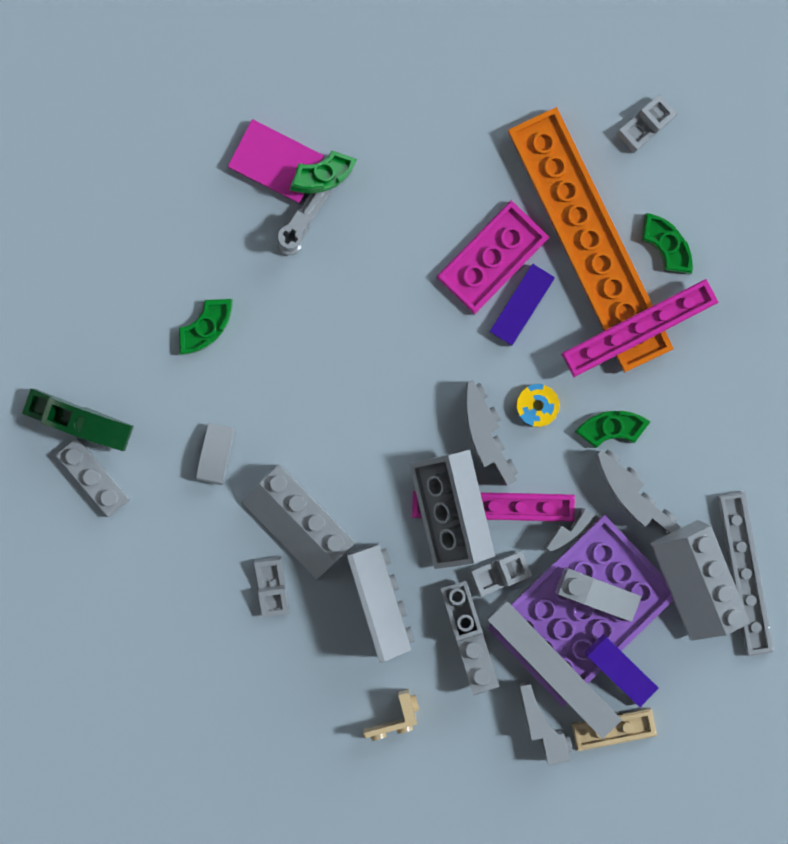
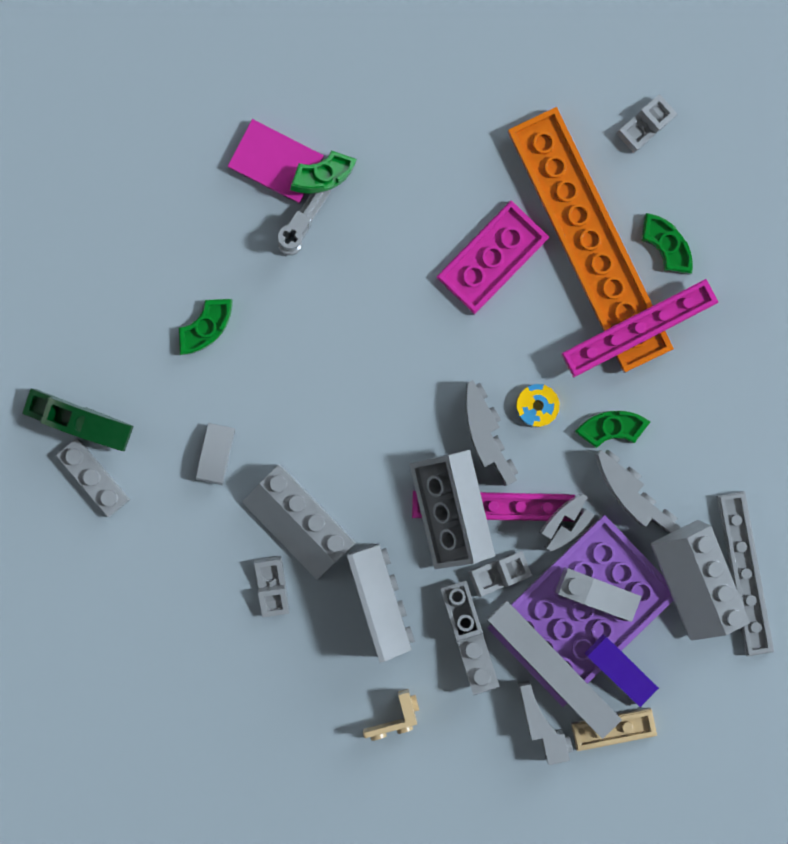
dark purple tile [489,263,555,346] -> none
none -> light grey slope [539,494,588,539]

